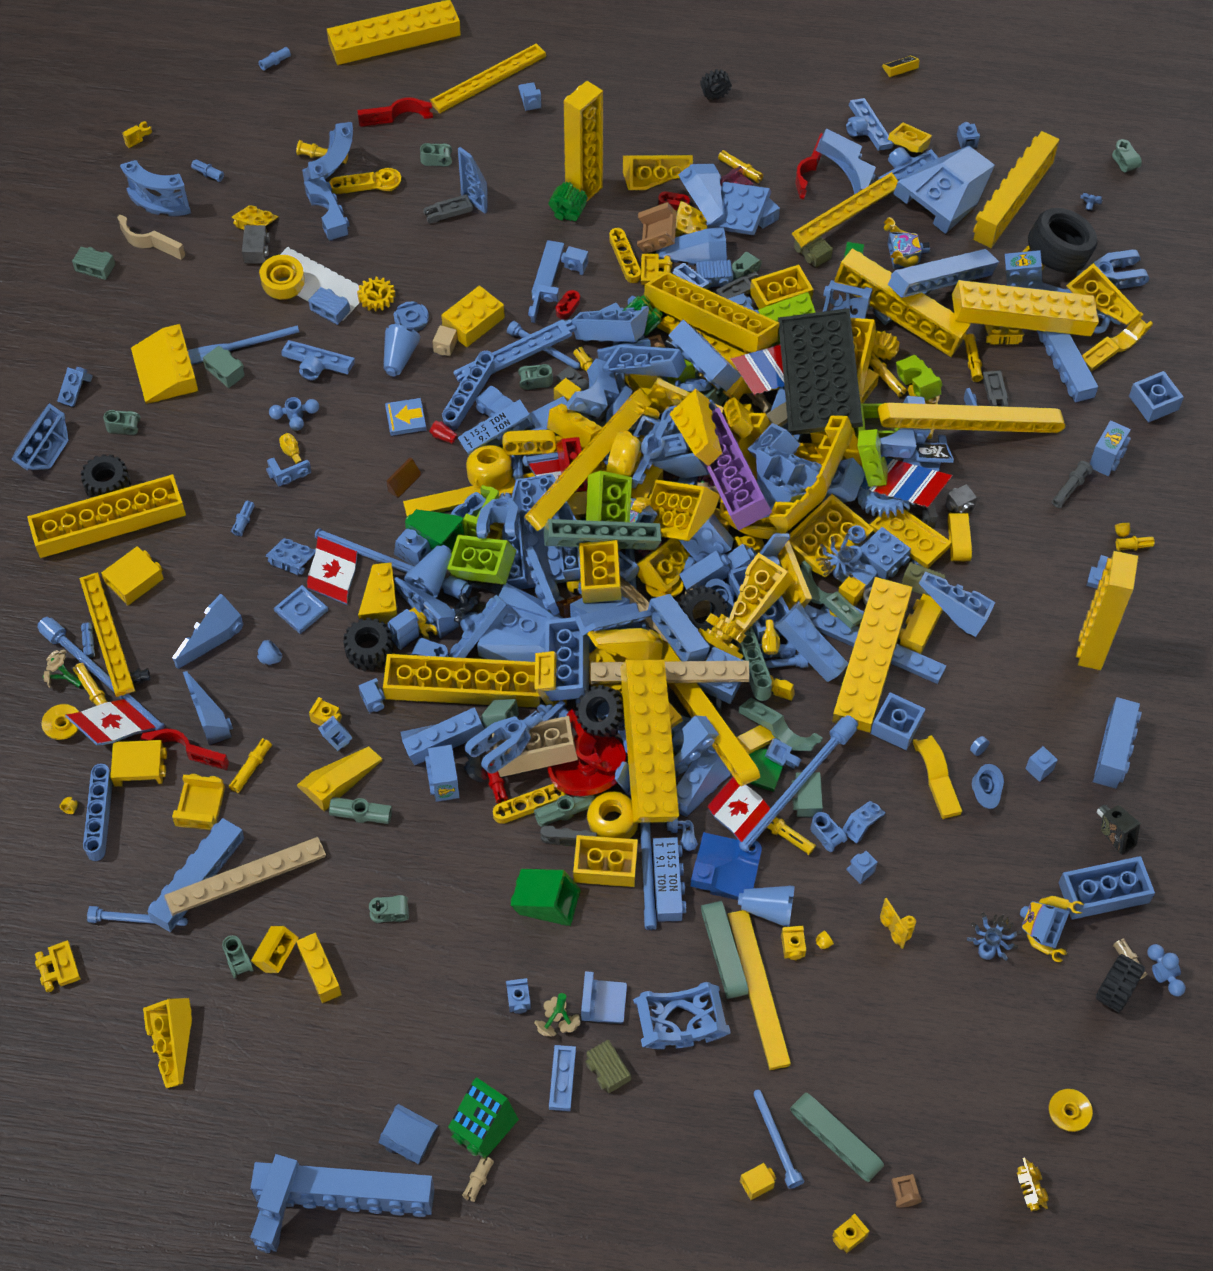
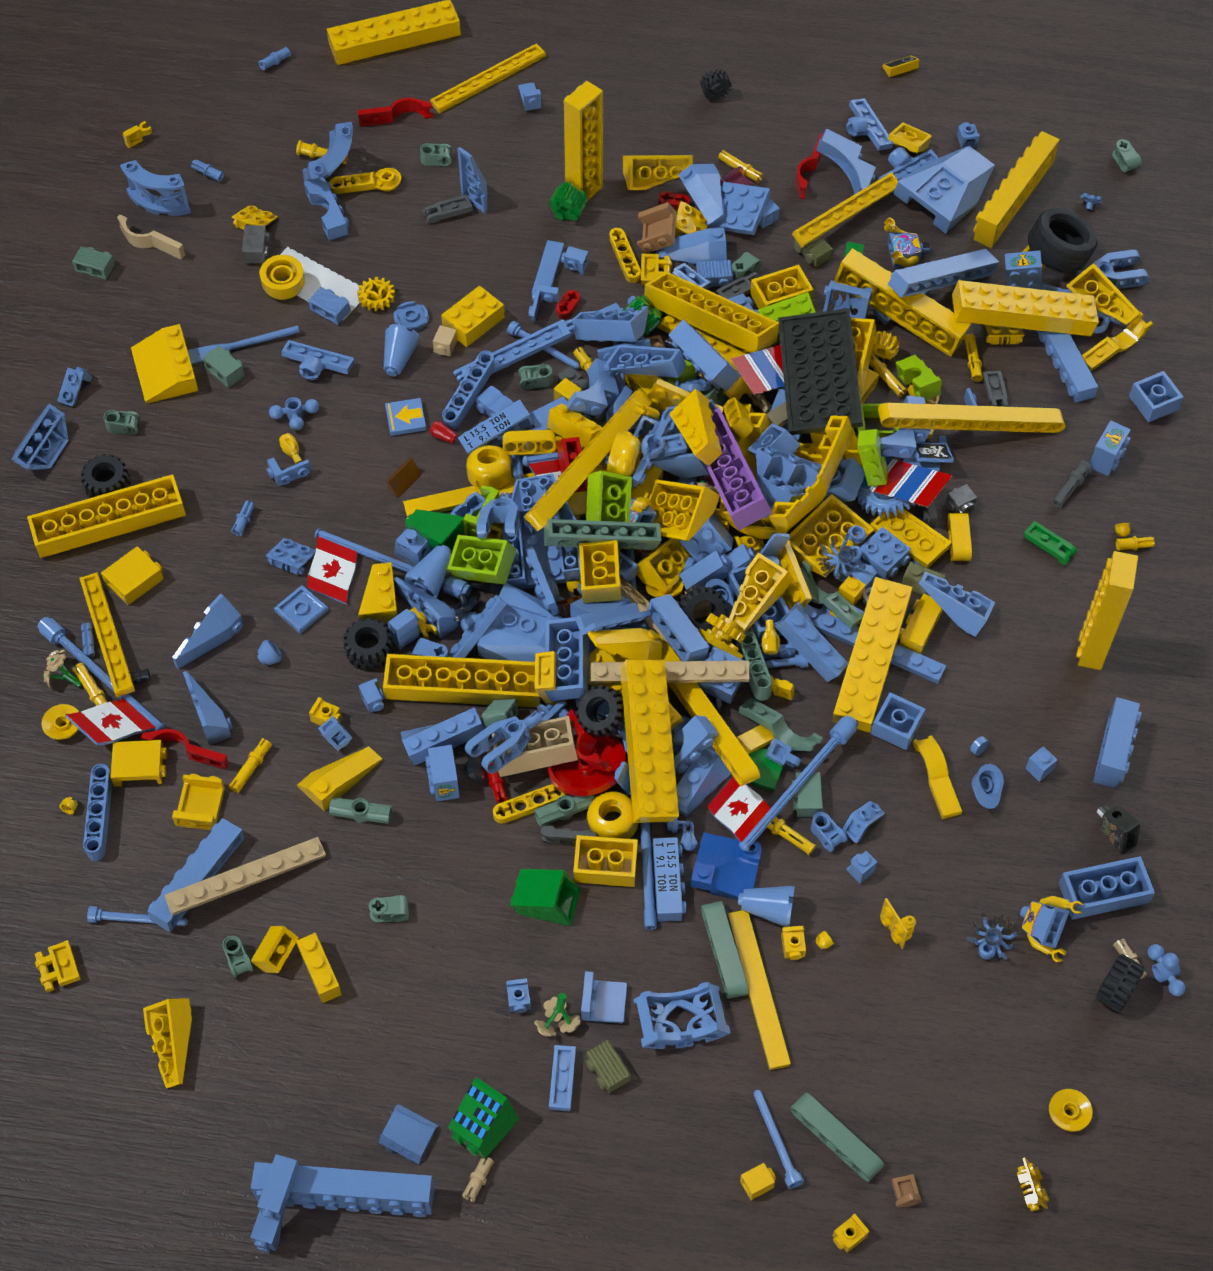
medium blue plate [1086,555,1108,588] -> none
none -> green plate [1023,521,1077,565]

